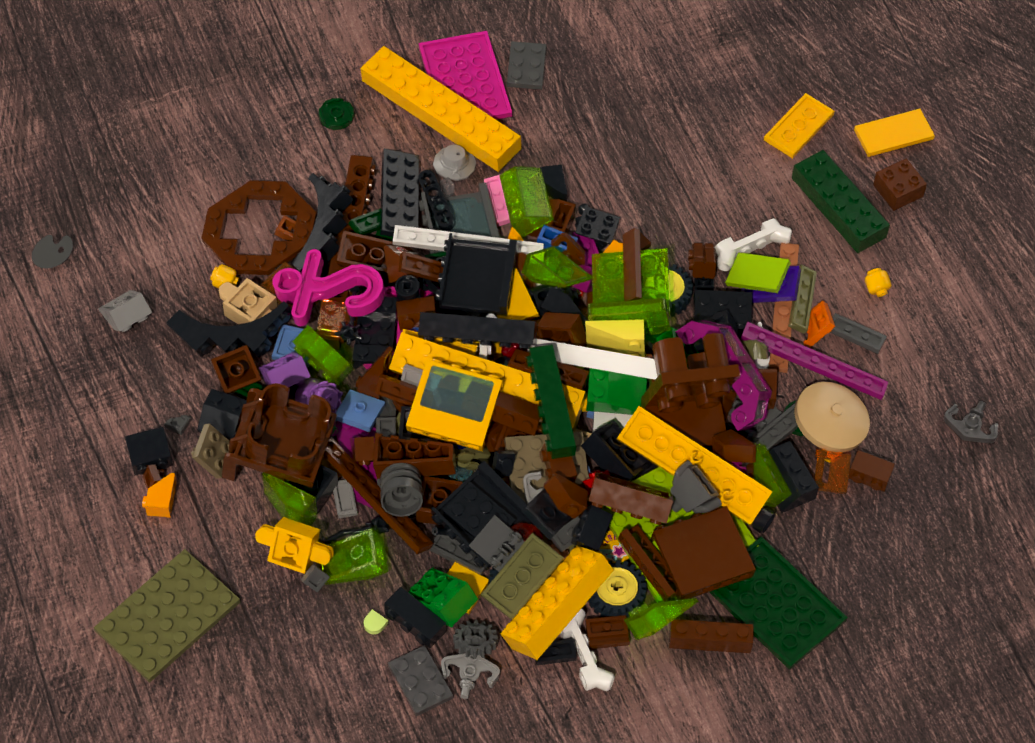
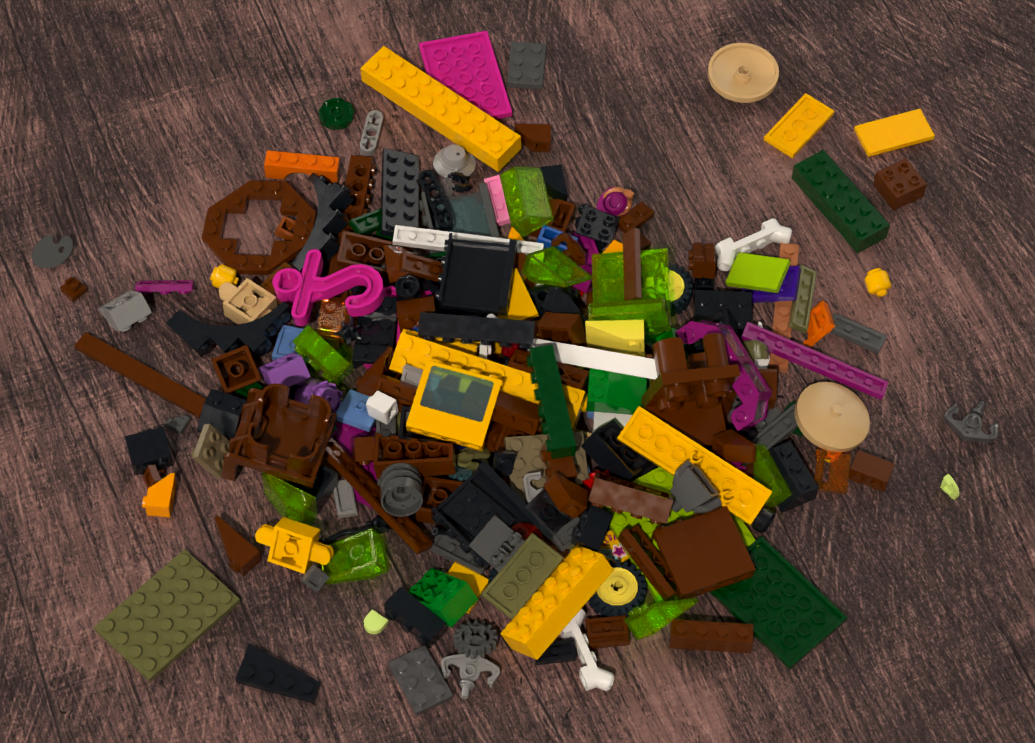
none -> reddish brown tile [60,277,87,302]
none -> reddish brown tile [74,332,206,419]
none -> magenta plate [135,280,194,295]
none -> reddish brown slope [214,515,261,577]
none -> black wing [235,643,321,704]
none -> orange arch [264,150,340,184]
none -> light grey beam [360,110,383,157]
none -> white brick [366,390,399,425]
none -> black piece [448,172,472,193]
none -> reddish brown slope [515,123,551,152]
none -> magenta piece [596,186,634,217]
none -> reddish brown plate [617,201,655,233]
none -> tan dish [708,43,779,103]
none -> yellowish green tile [940,474,959,500]

